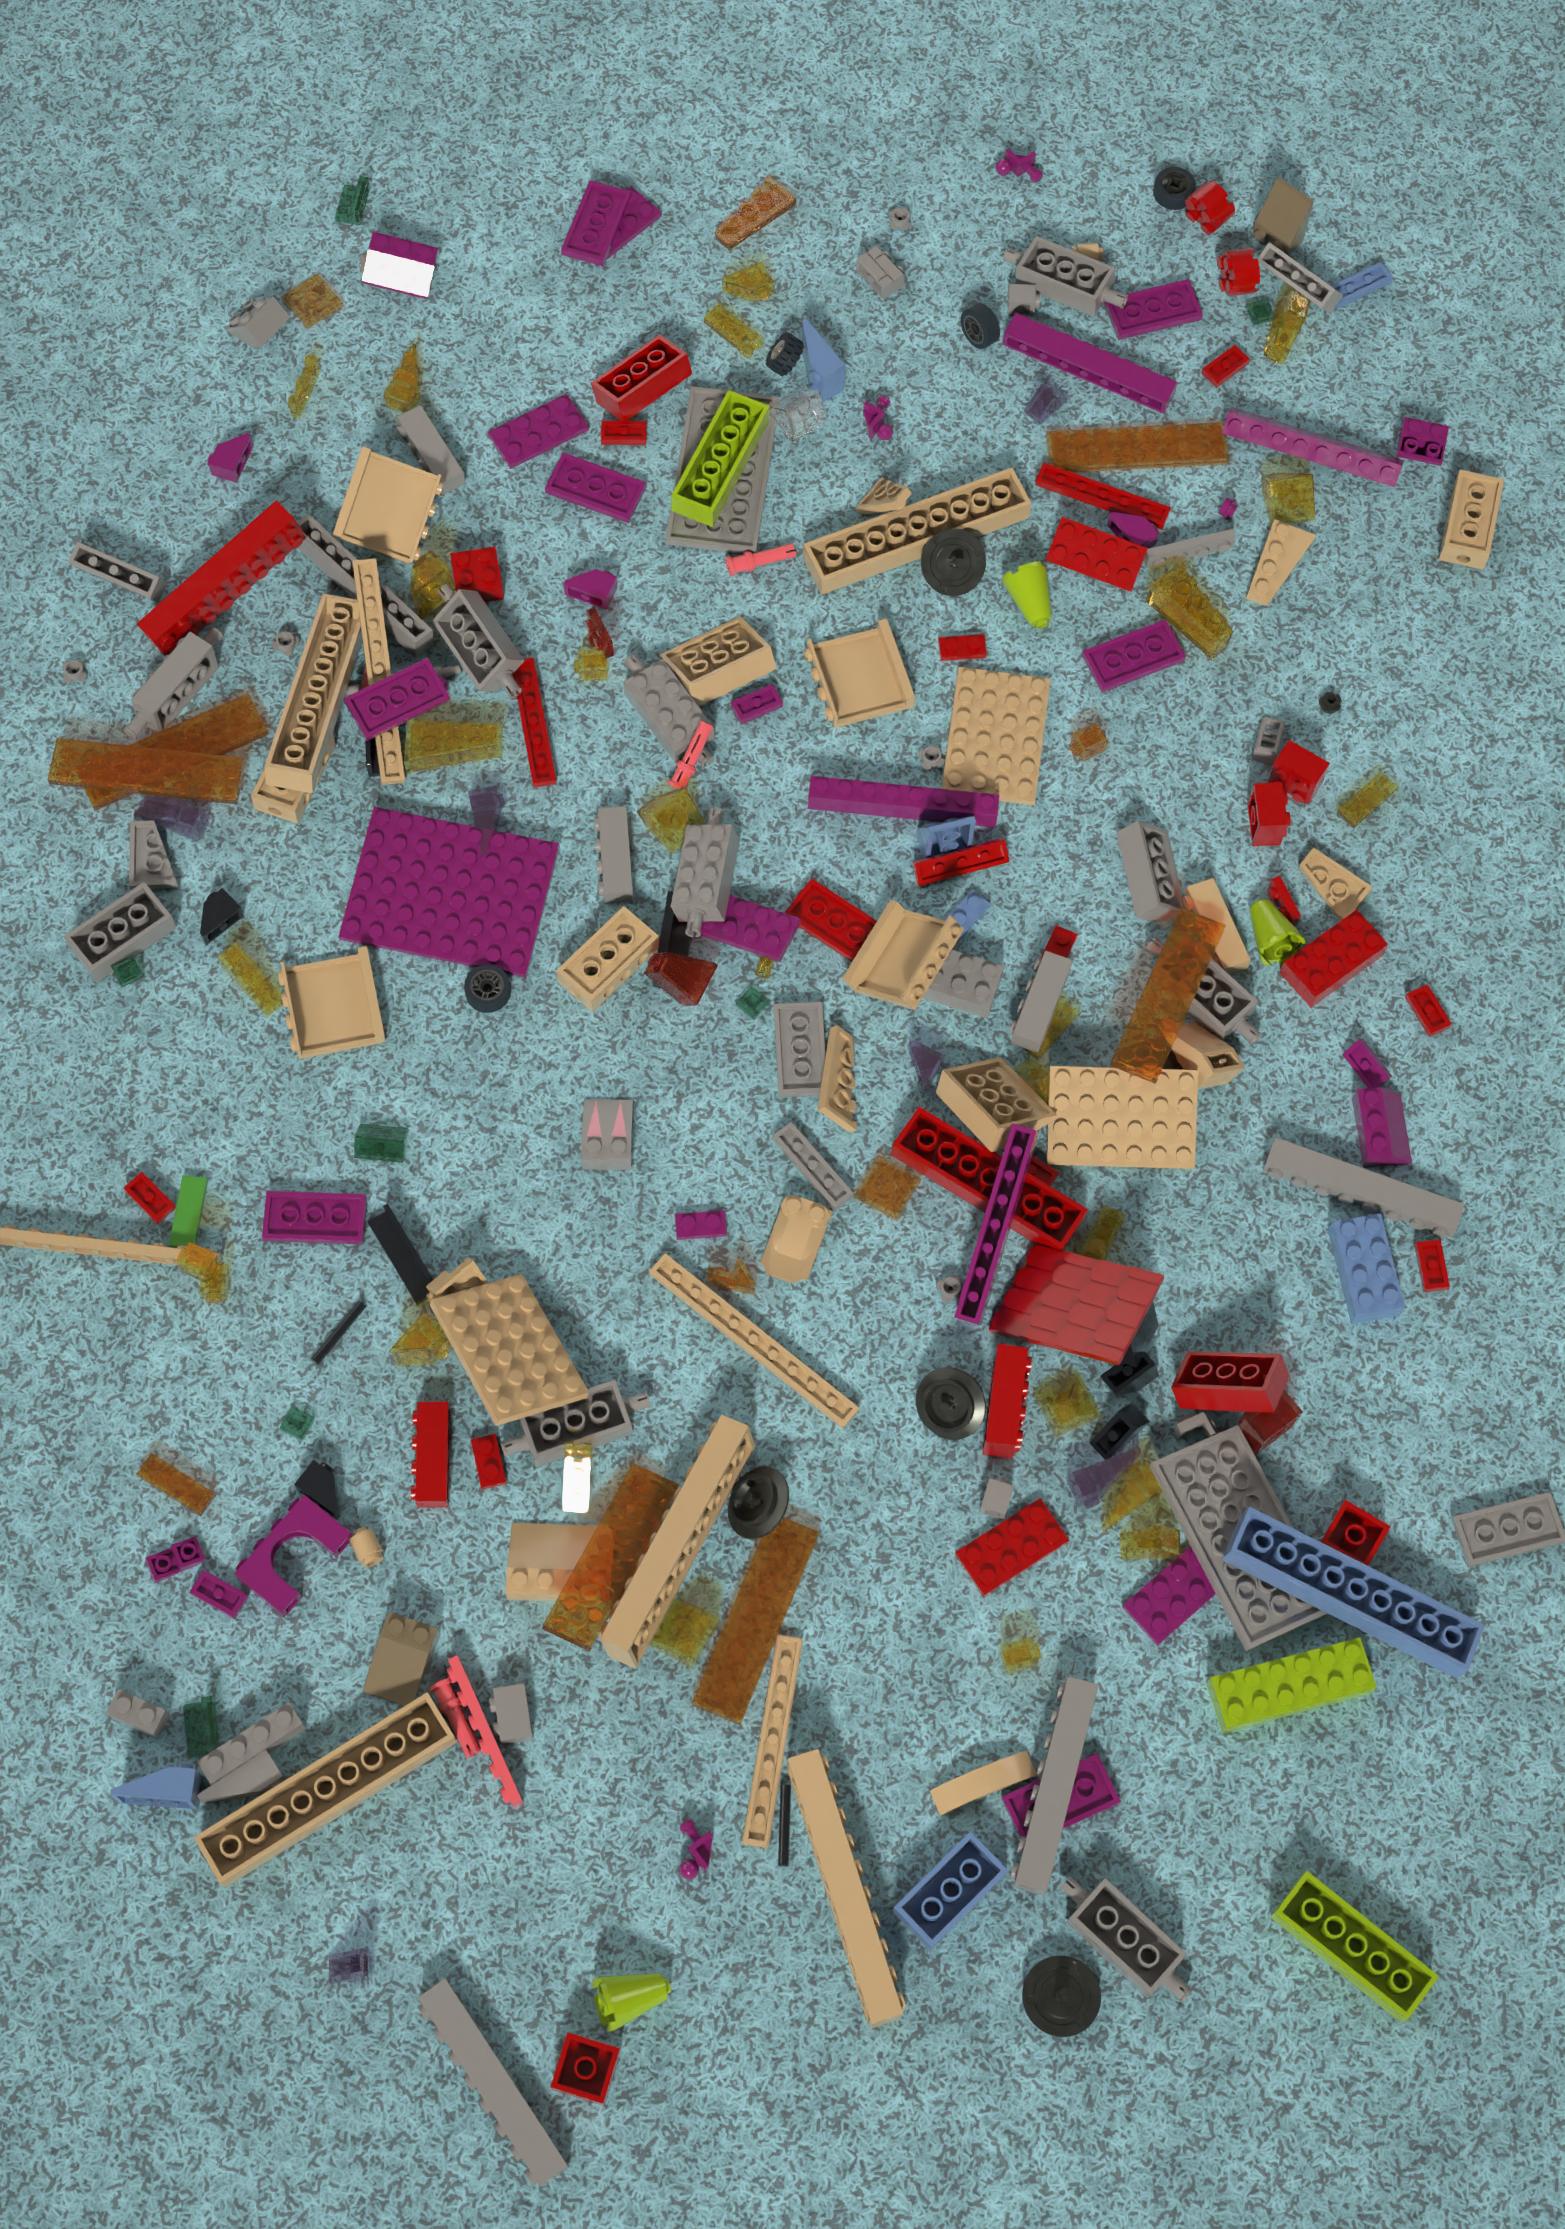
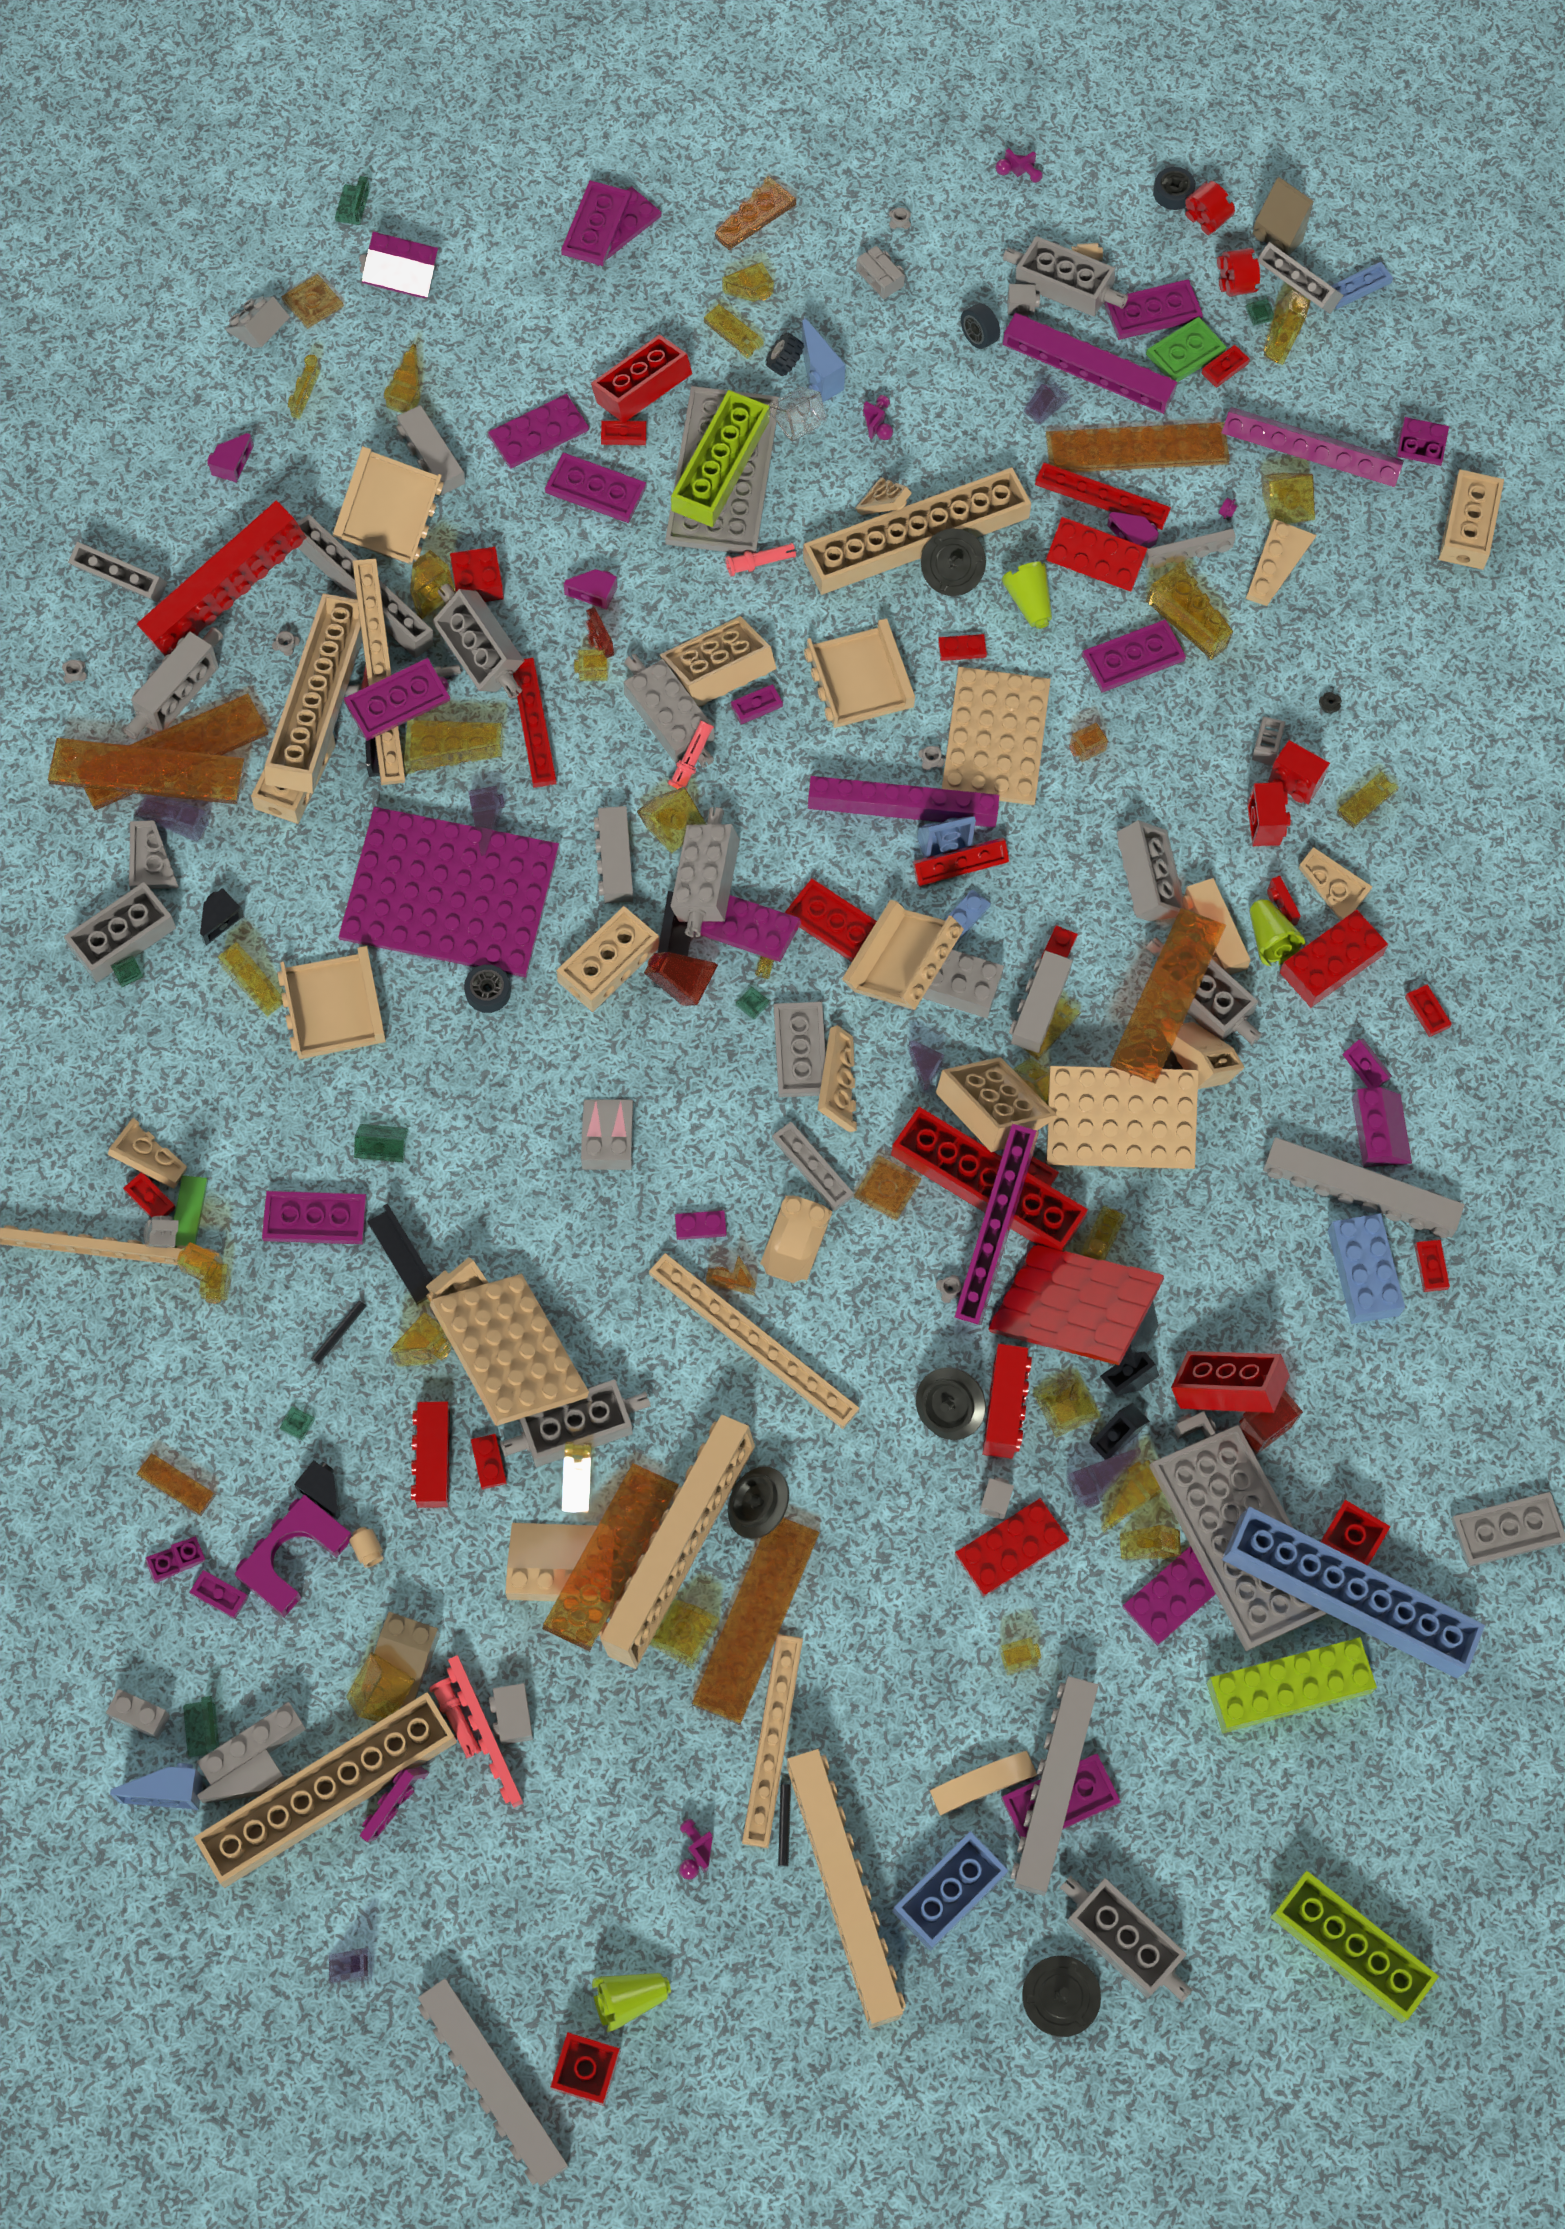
none -> tan wing [108,1118,187,1189]
none -> light grey slope [143,1216,178,1248]
none -> clear yellow slope [346,1652,416,1722]
none -> magenta wing [359,1766,429,1842]
none -> bright green plate [1146,317,1227,382]

